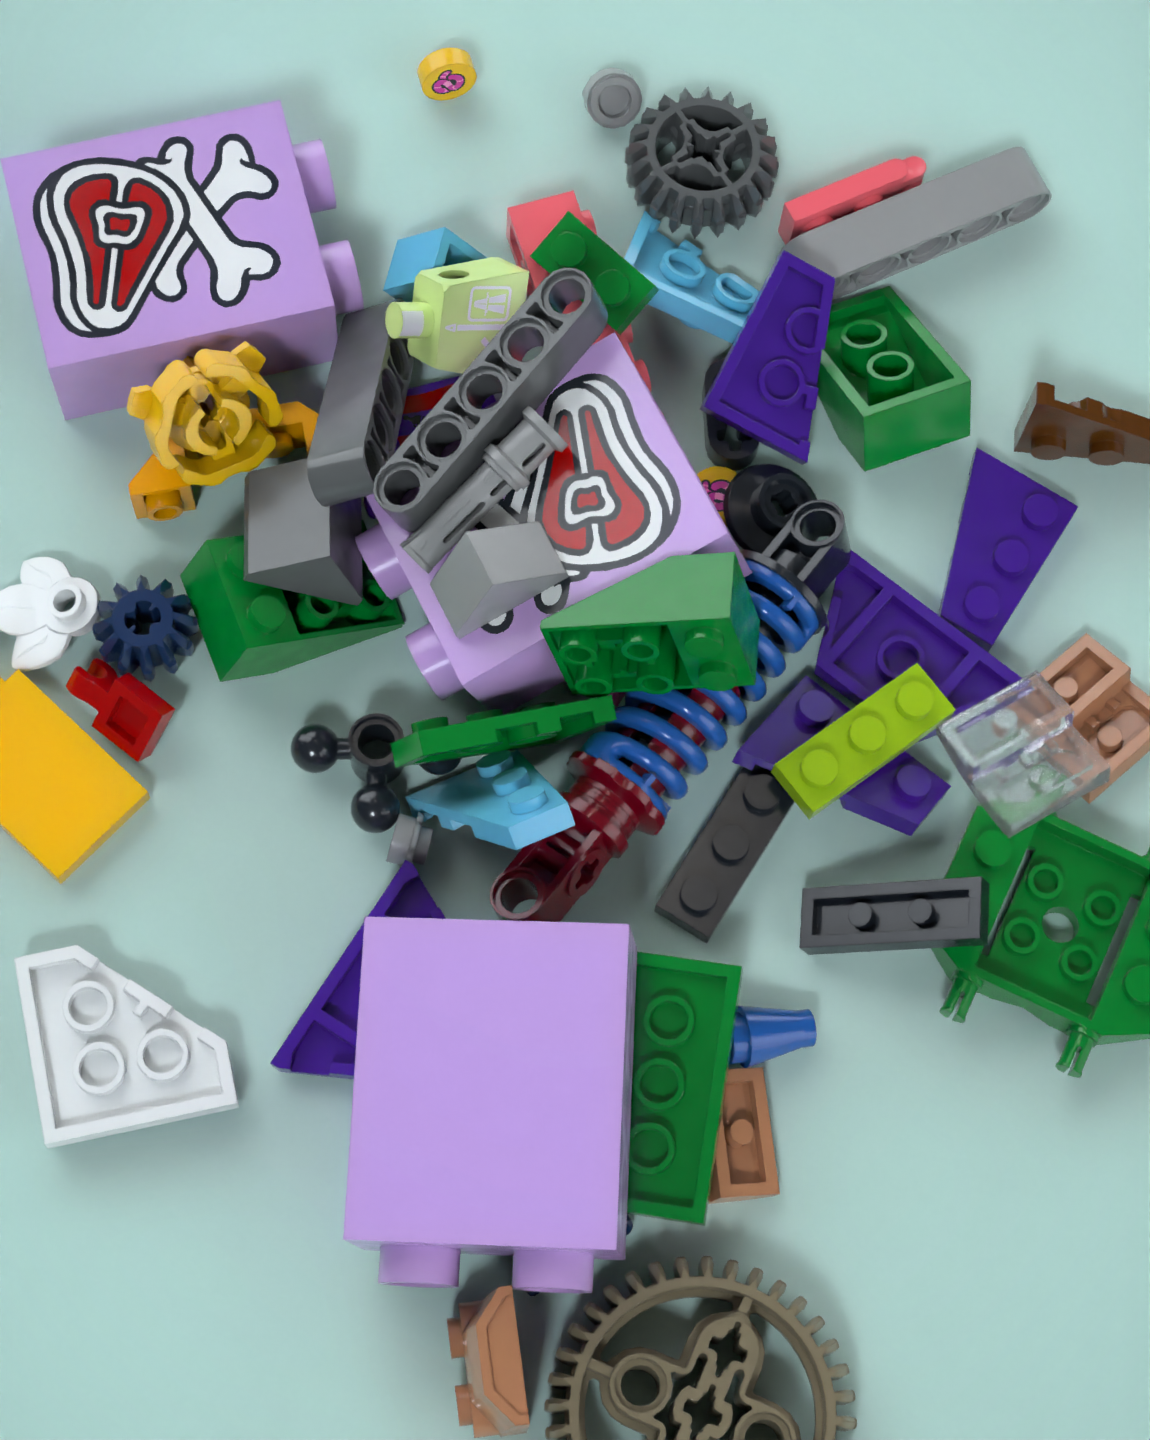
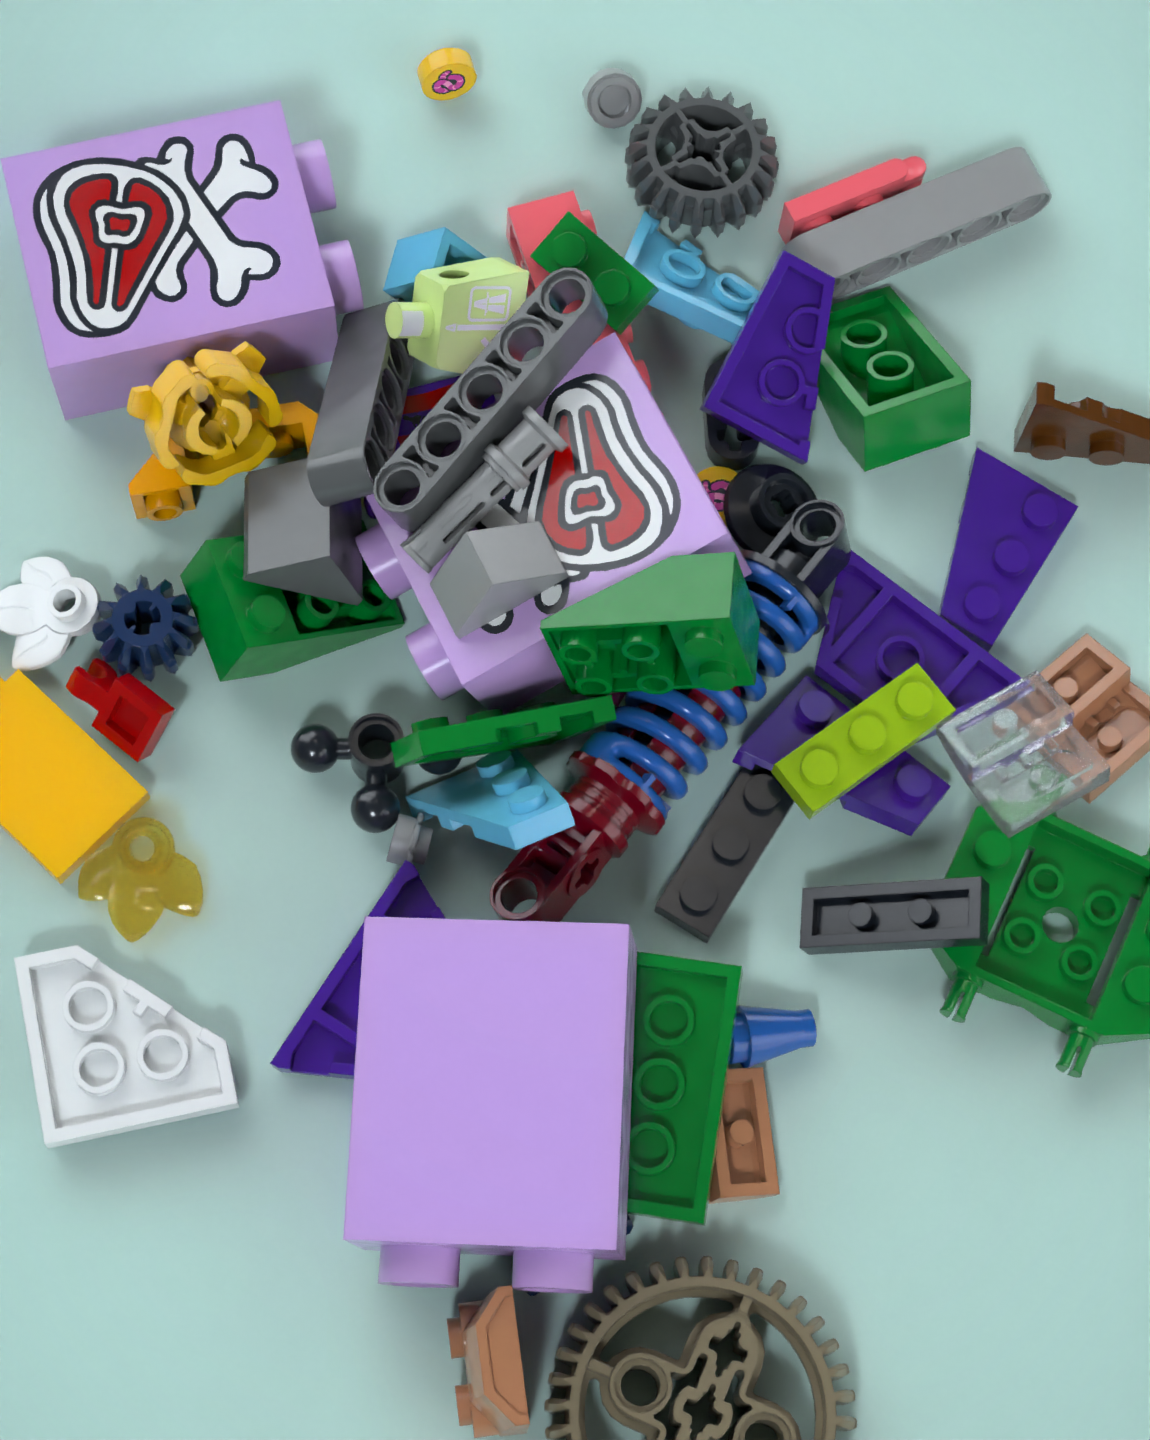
none -> clear yellow plate [78,817,203,943]

